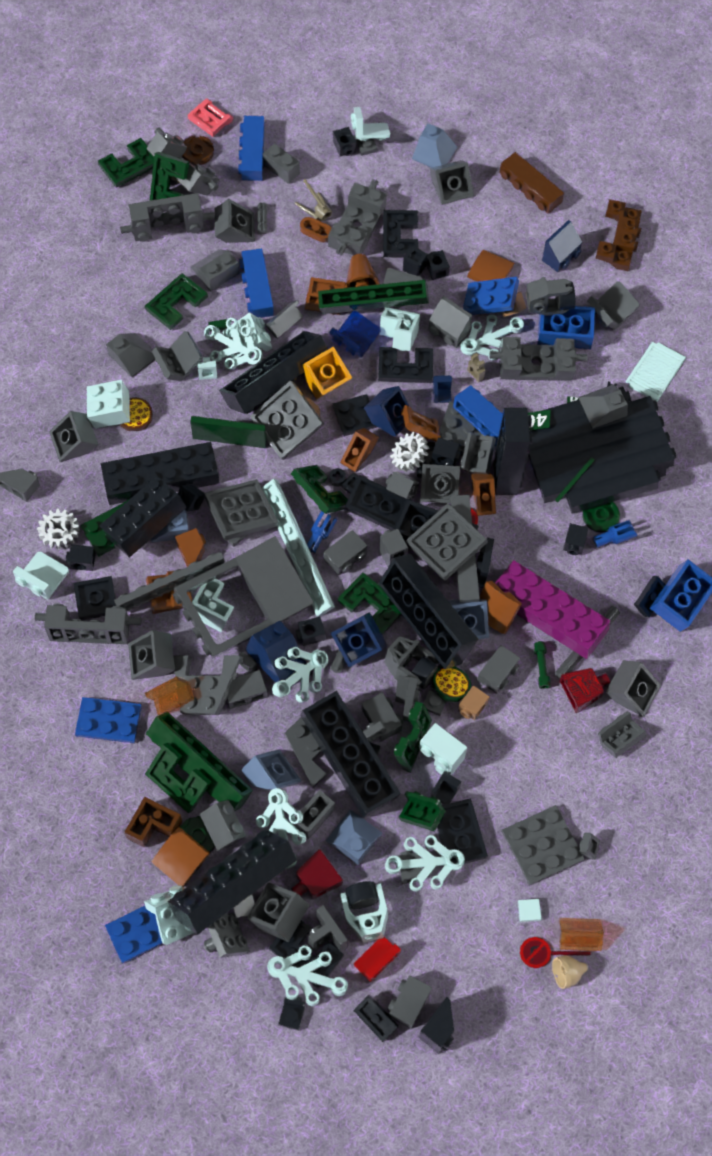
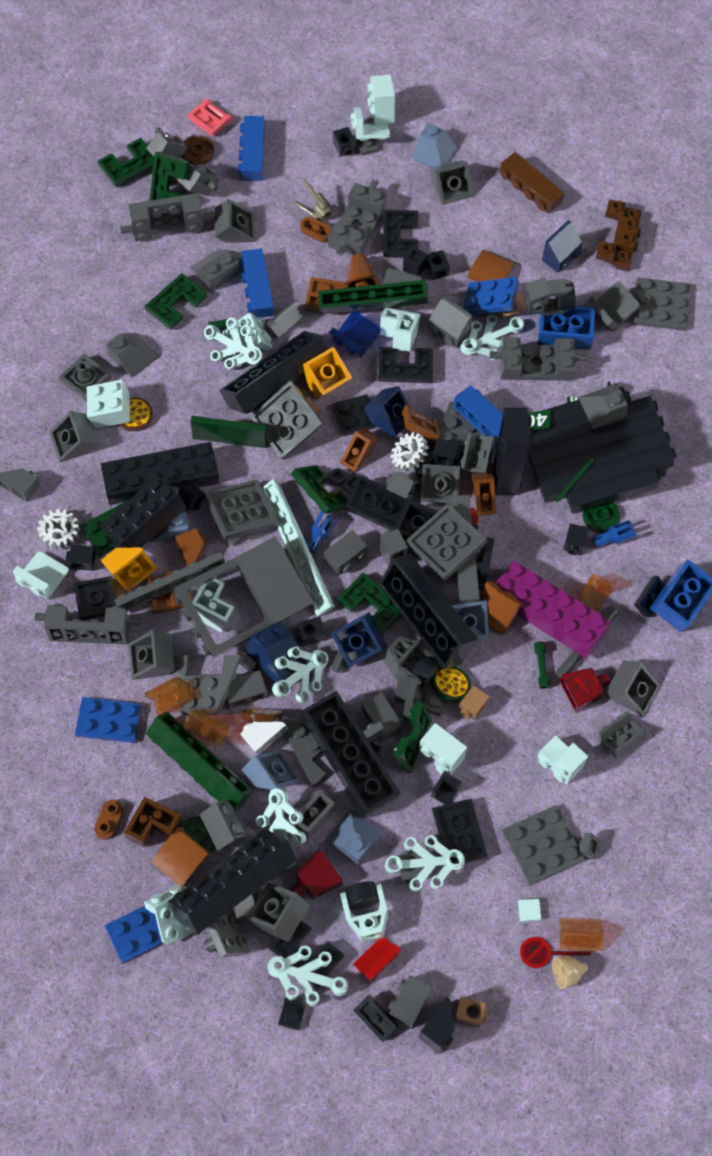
dark green plate [145,743,211,813] -> none
dark grey bracket [152,331,202,381] -> none
light aqua tile [198,357,217,380] -> none
dark grey axle [258,202,267,234] -> none
dark grey brick [263,143,300,184] -> none
dark grey bracket [308,906,347,952] -> none
dark green bracket [399,791,446,832] -> none
dark blue panel [432,375,452,403] -> none
dark tan plate [467,353,486,383] -> none
dark grey brick [477,645,520,694] -> none
light aqua window [626,342,686,402] -> none
none -> dark grey plate [59,354,111,401]
none -> dark orange plate [94,800,123,840]
none -> light orange slope [101,548,158,593]
none -> clear orange window [182,708,230,746]
none -> white slope [240,721,289,754]
none -> reddish brown tile [243,708,282,722]
none -> light aqua brick [367,75,395,125]
none -> medium nougat brick [454,997,488,1027]
none -> light aqua brick [537,735,588,784]
none -> clear orange panel [578,573,613,613]
none -> dark grey plate [633,277,690,331]

